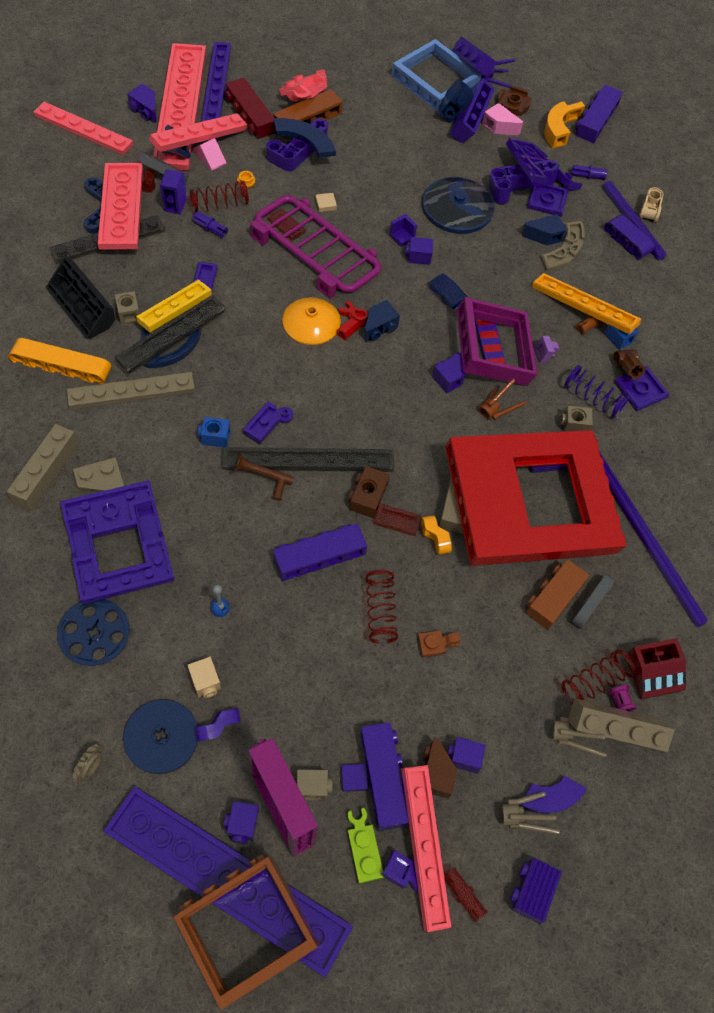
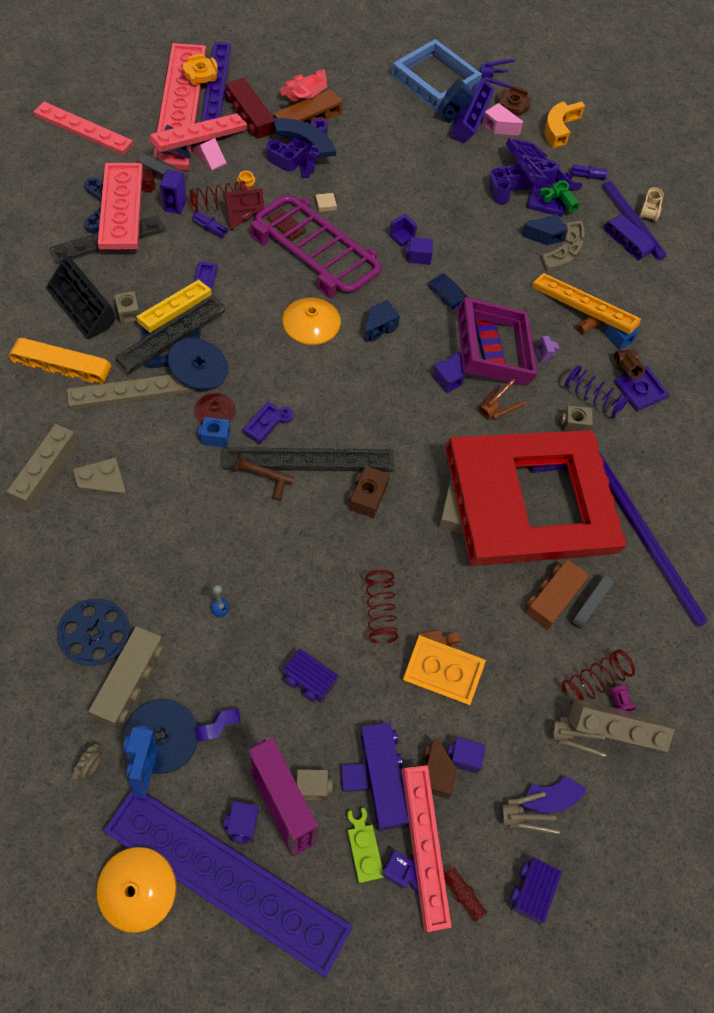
dark purple piece [60,480,175,605] -> none
dark purple slope [127,83,157,123] -> none
dark orange window [173,854,320,1010] -> none
tan brick [188,656,221,698] -> none
dark purple brick [273,523,367,582] -> none
red bar [337,301,368,341] -> none
clear red tile [374,503,422,537] -> none
light orange piece [421,515,452,555] -> none
dish [422,177,494,234] -> none
dark purple brick [452,36,497,78] -> none
dark purple brick [575,85,623,143] -> none
dark red slope [626,638,686,700] -> none
none -> dark tan brick [88,626,165,729]
none -> light orange dish [97,847,177,933]
none -> blue plate [123,725,158,799]
none -> dark blue piece [167,338,228,391]
none -> light orange plate [183,54,218,85]
none -> clear red dish [194,393,236,424]
none -> dark red wing [224,188,264,229]
none -> dark purple brick [283,648,338,703]
none -> dark purple plate [300,145,319,178]
none -> light orange plate [403,635,486,705]
none -> green bar [539,181,580,213]

